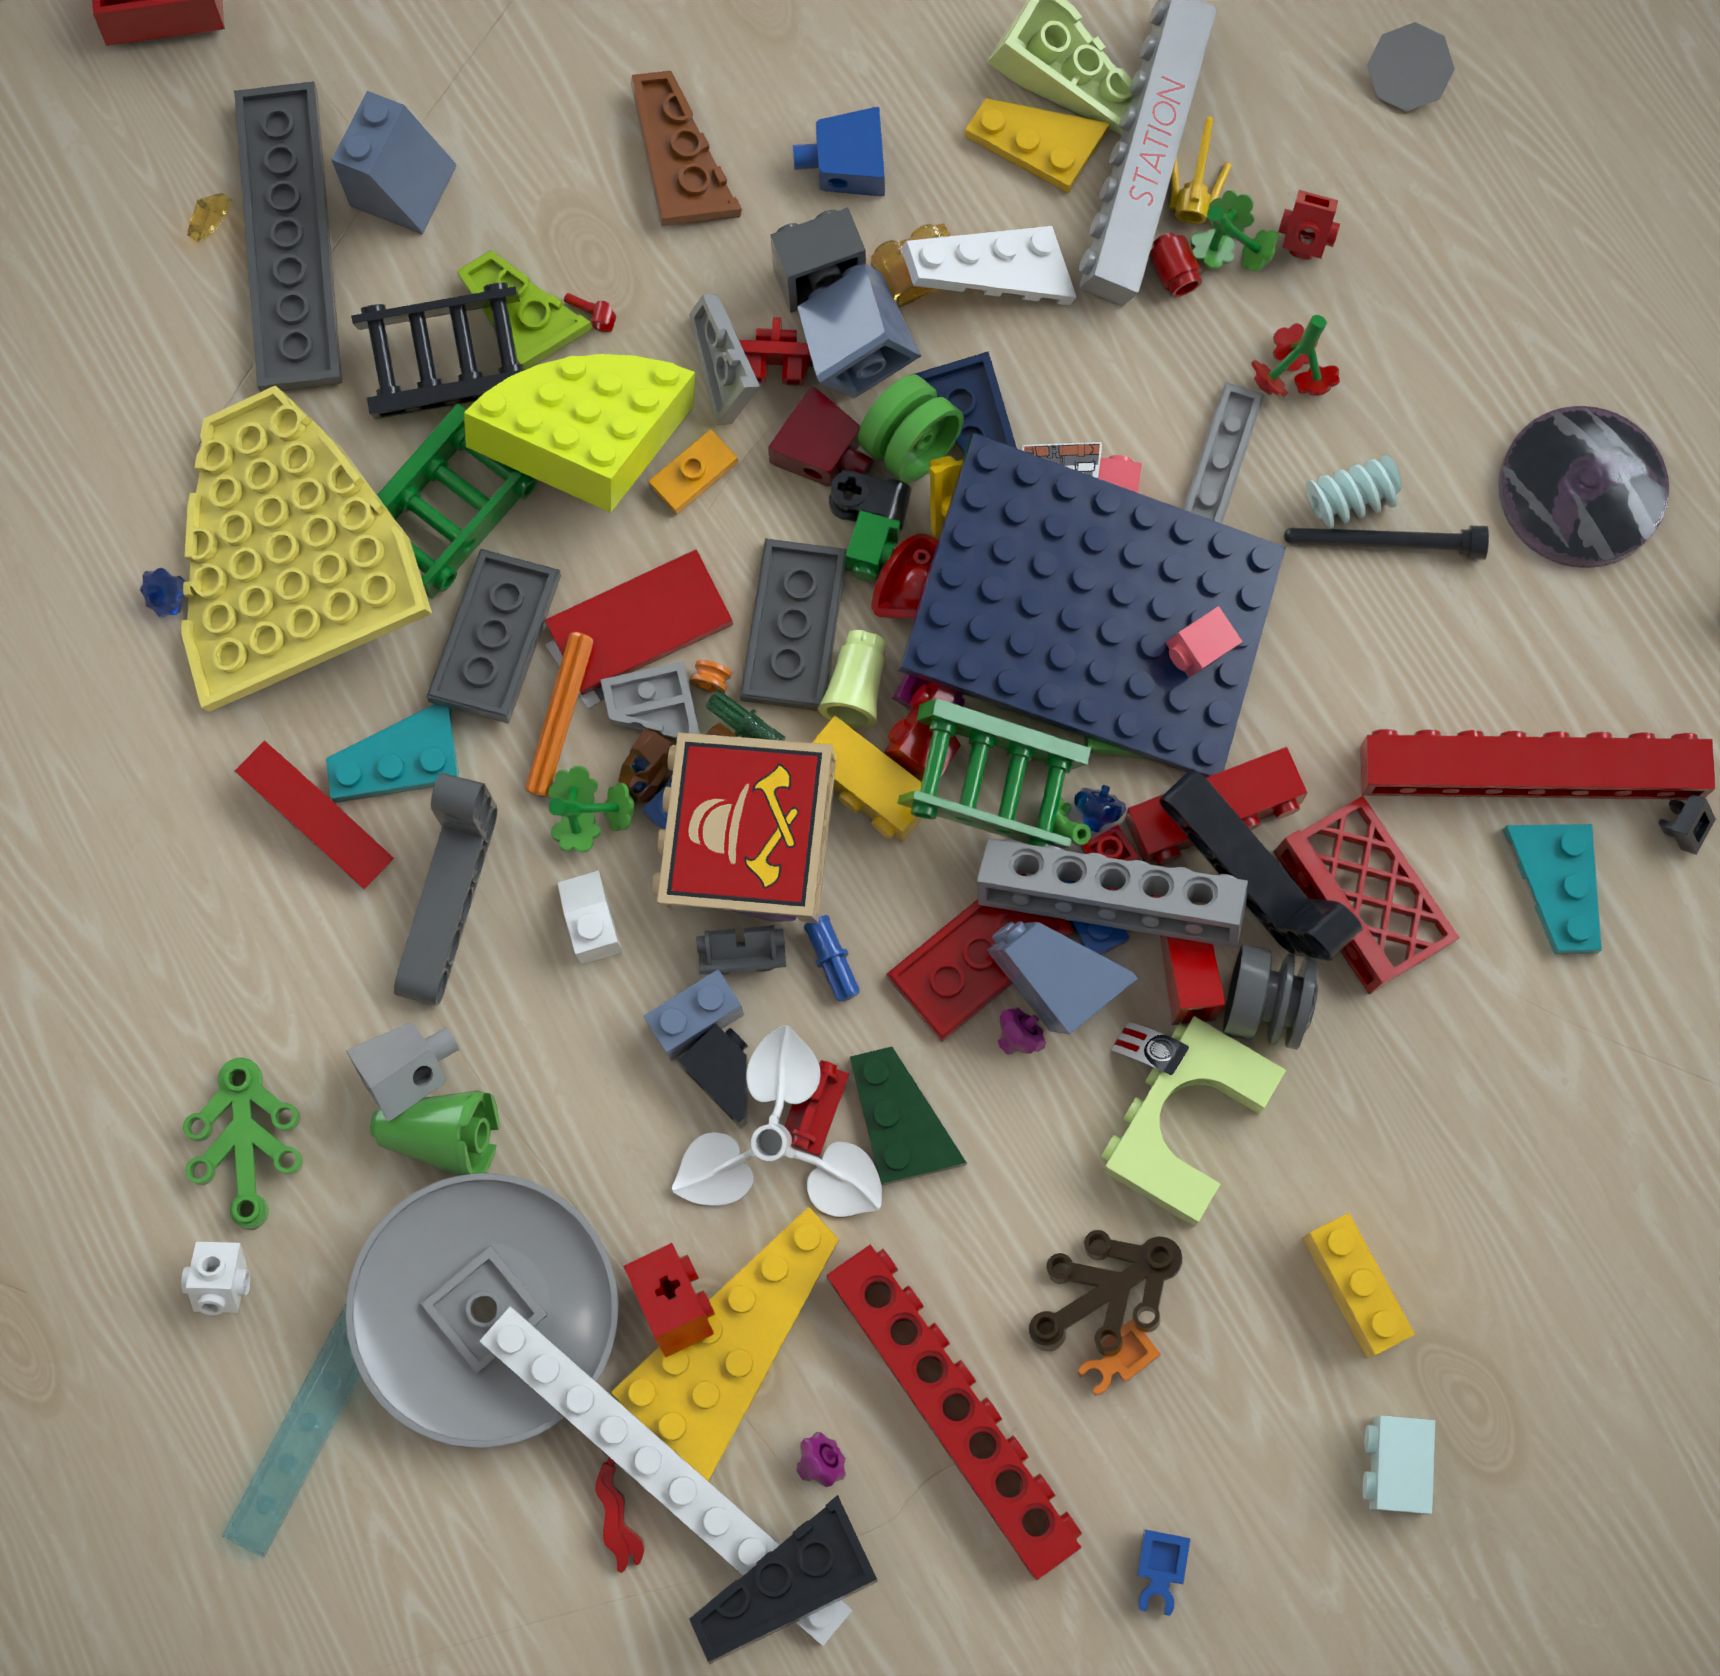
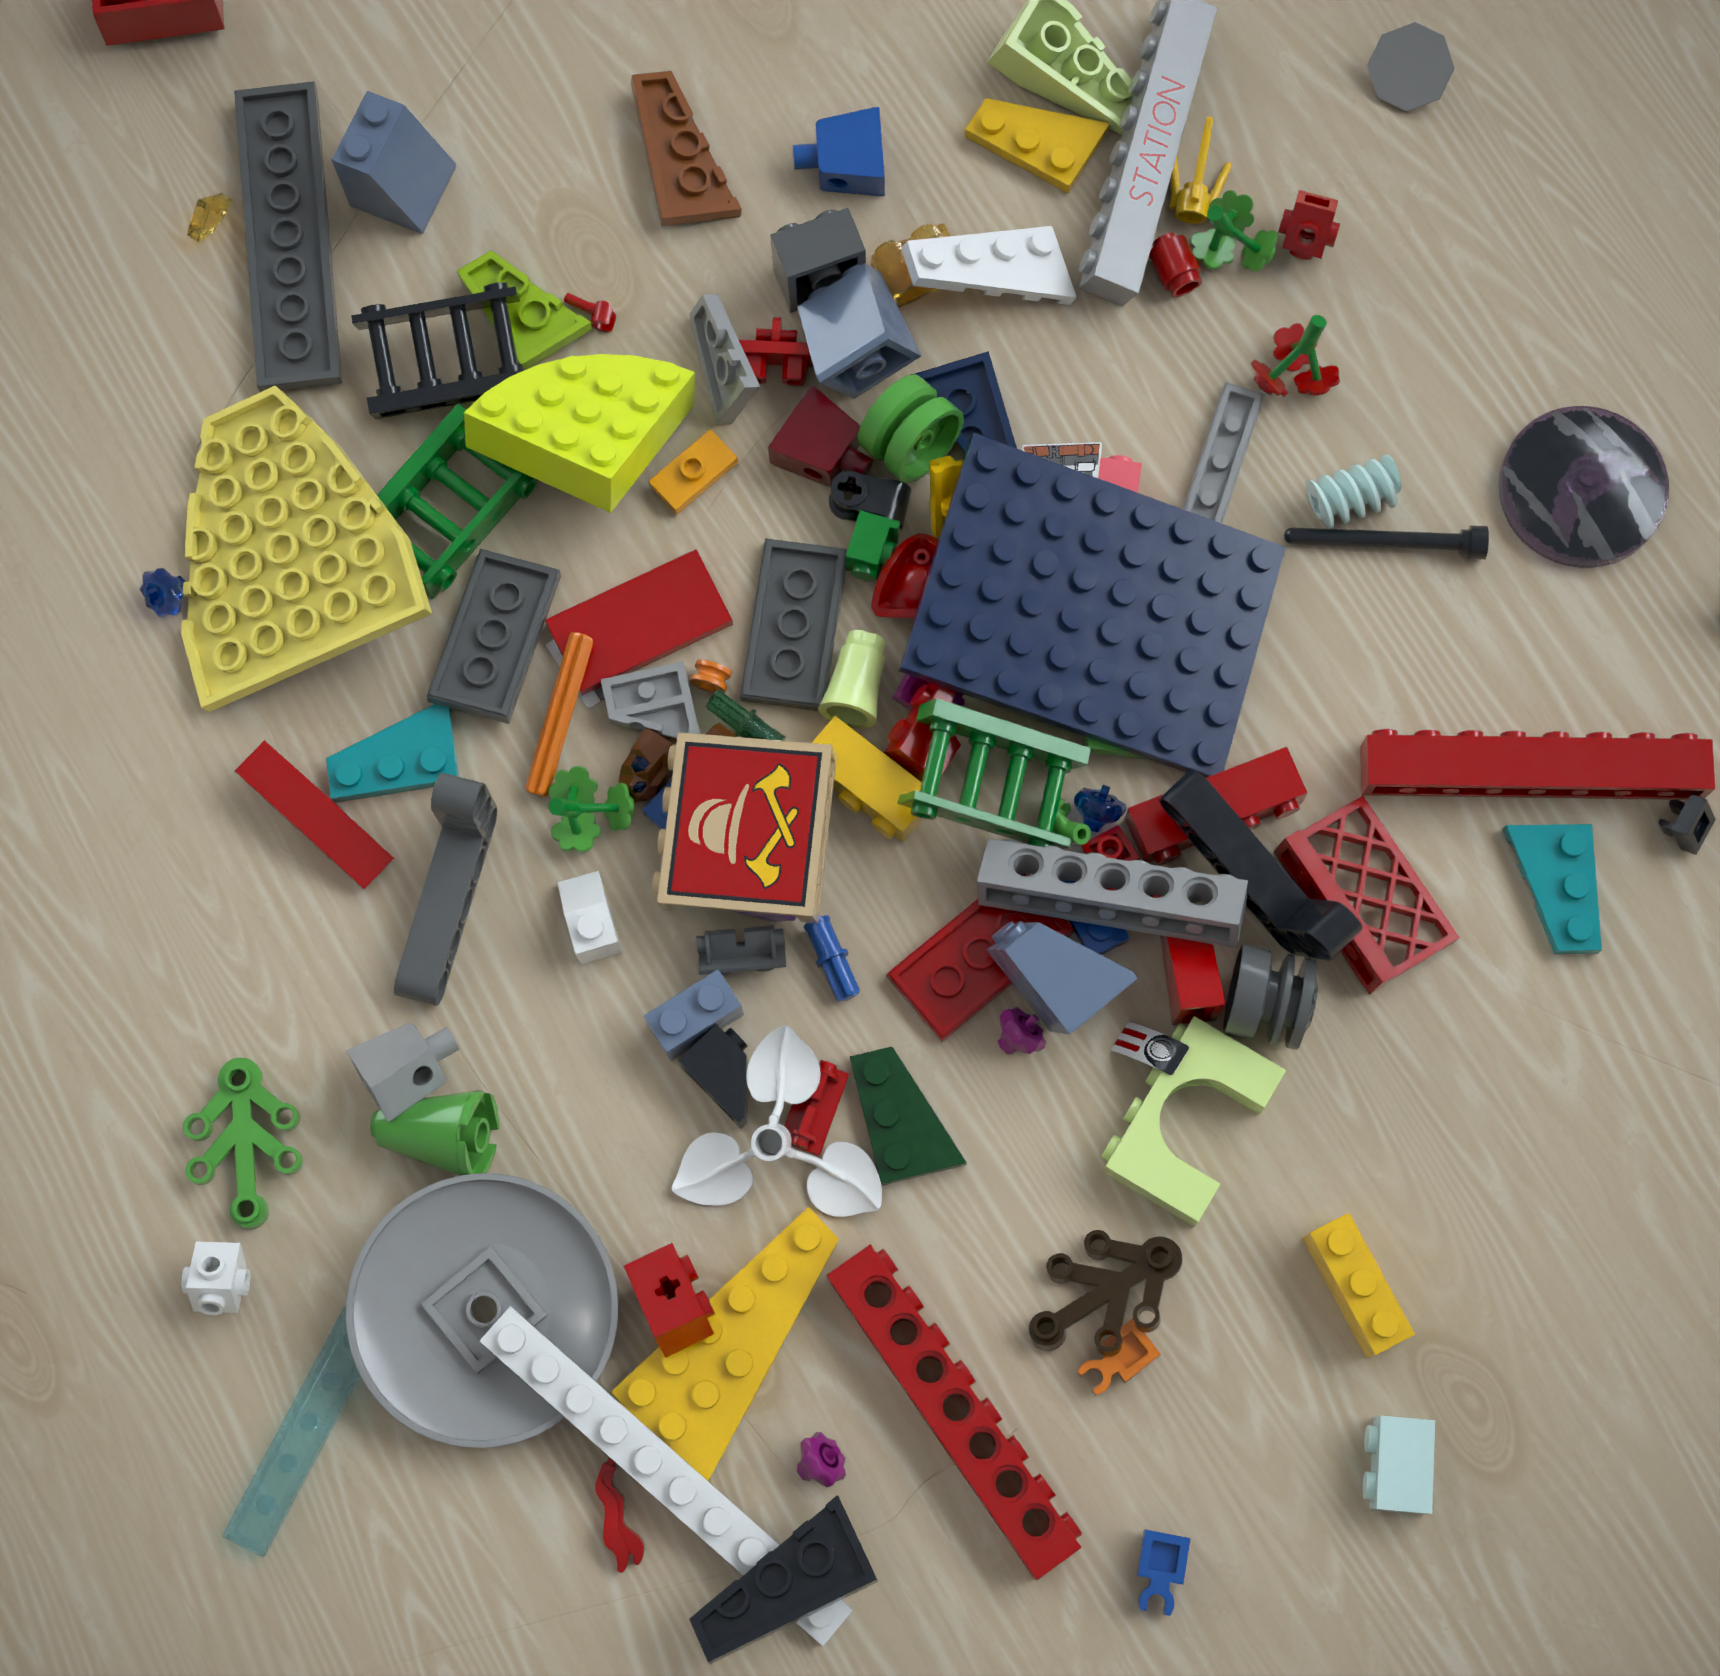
coral brick [1166,606,1243,678] -> none

